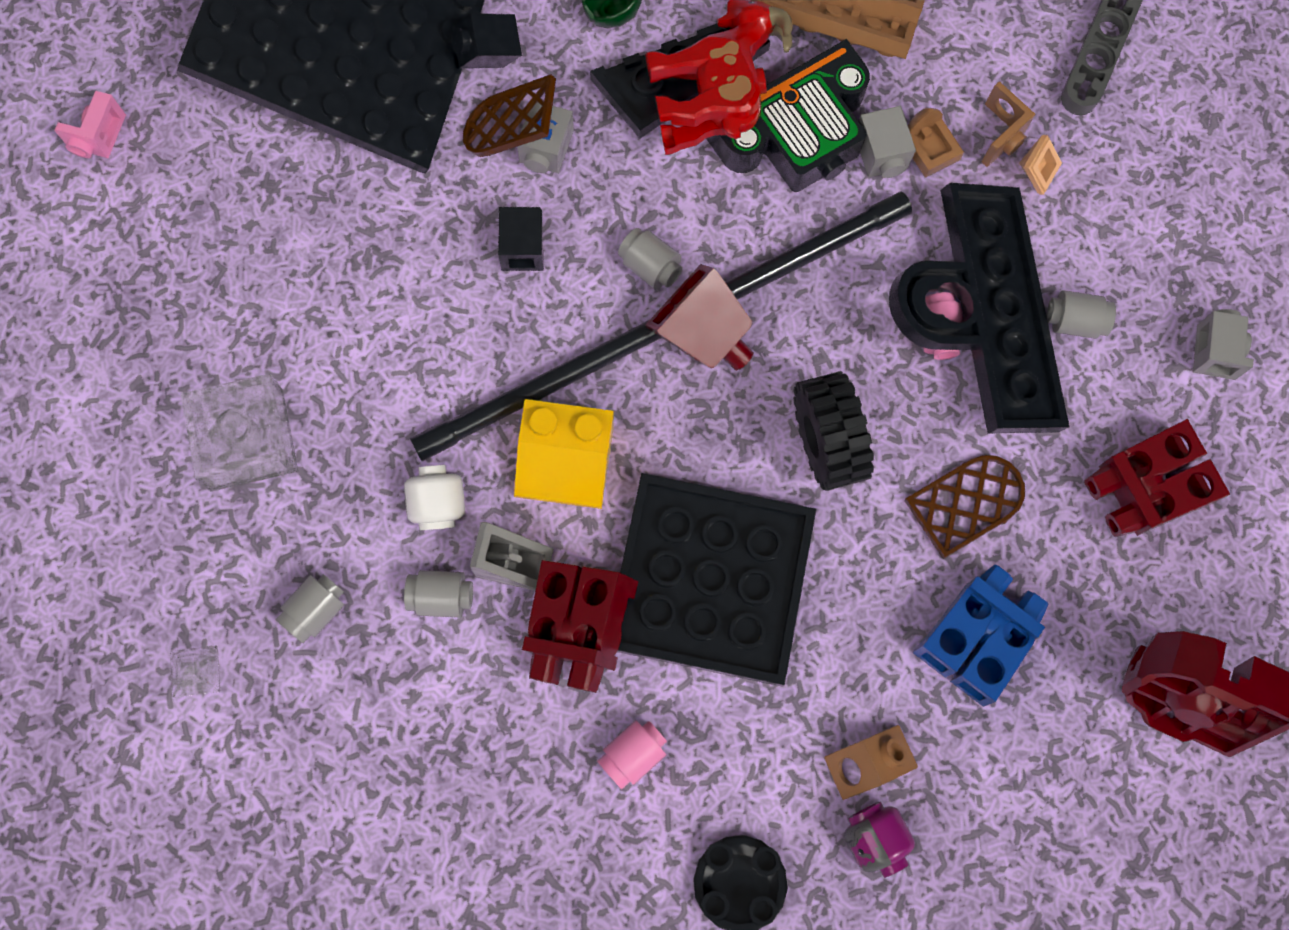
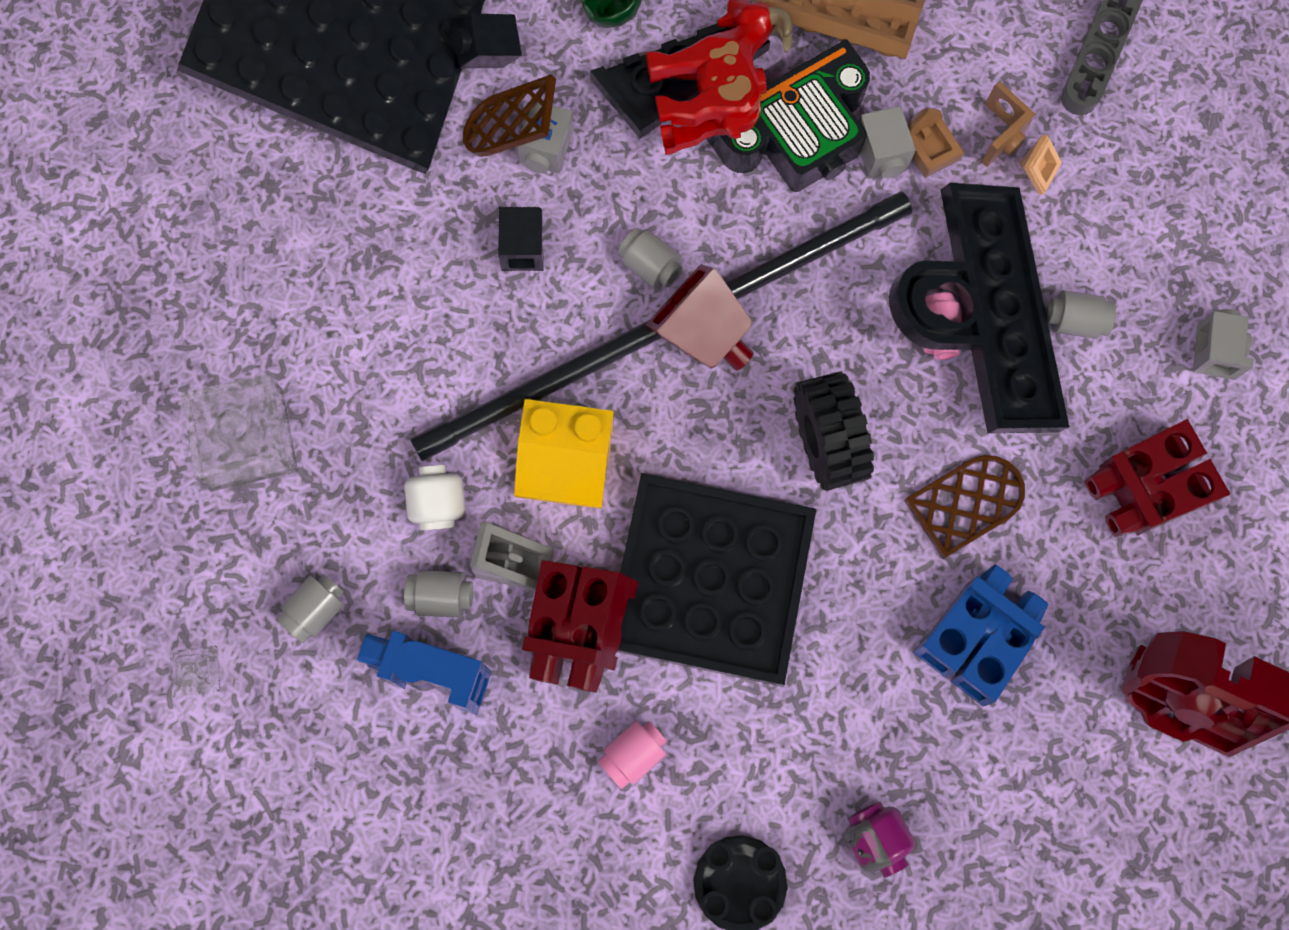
bright pink bracket [54,91,126,158] -> none
medium nougat bracket [824,725,918,800] -> none
none -> blue hips [357,631,492,715]

